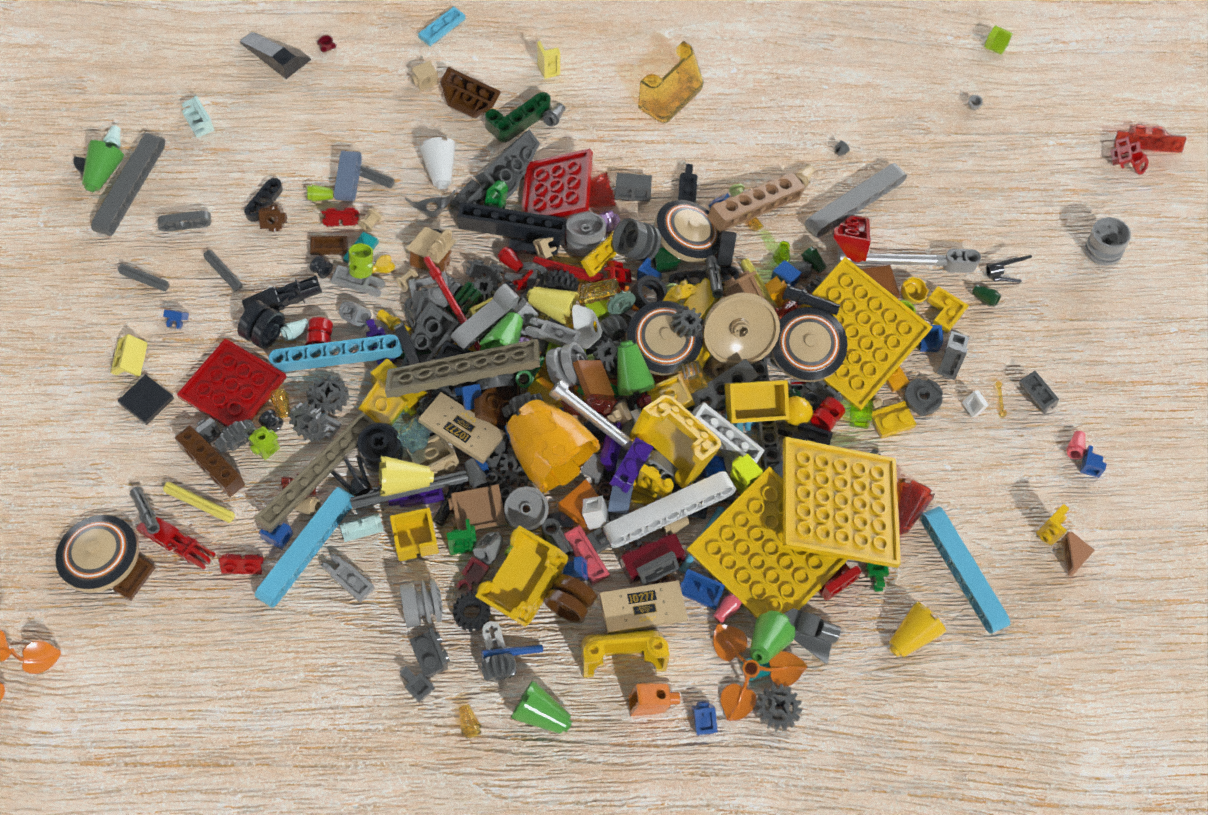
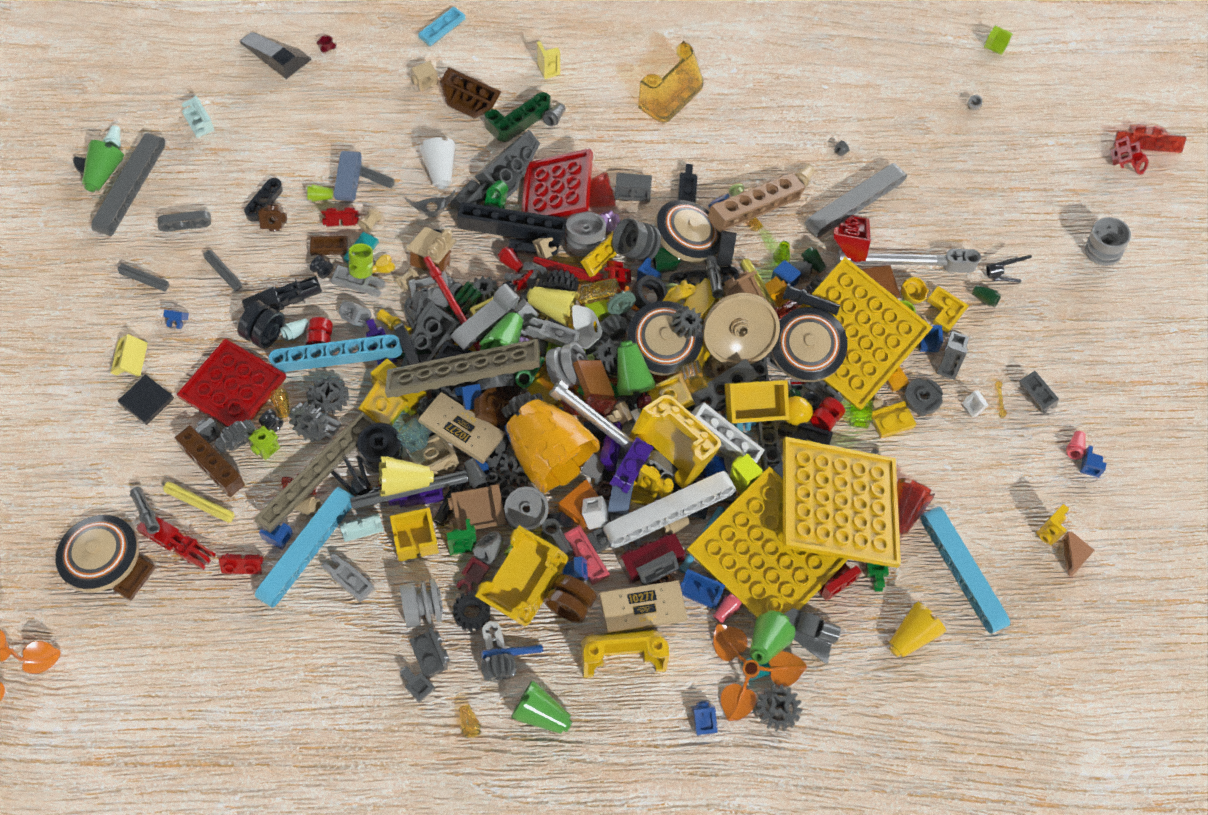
dark grey hinge [466,259,505,284] -> none
orange torso [628,684,680,716] -> none

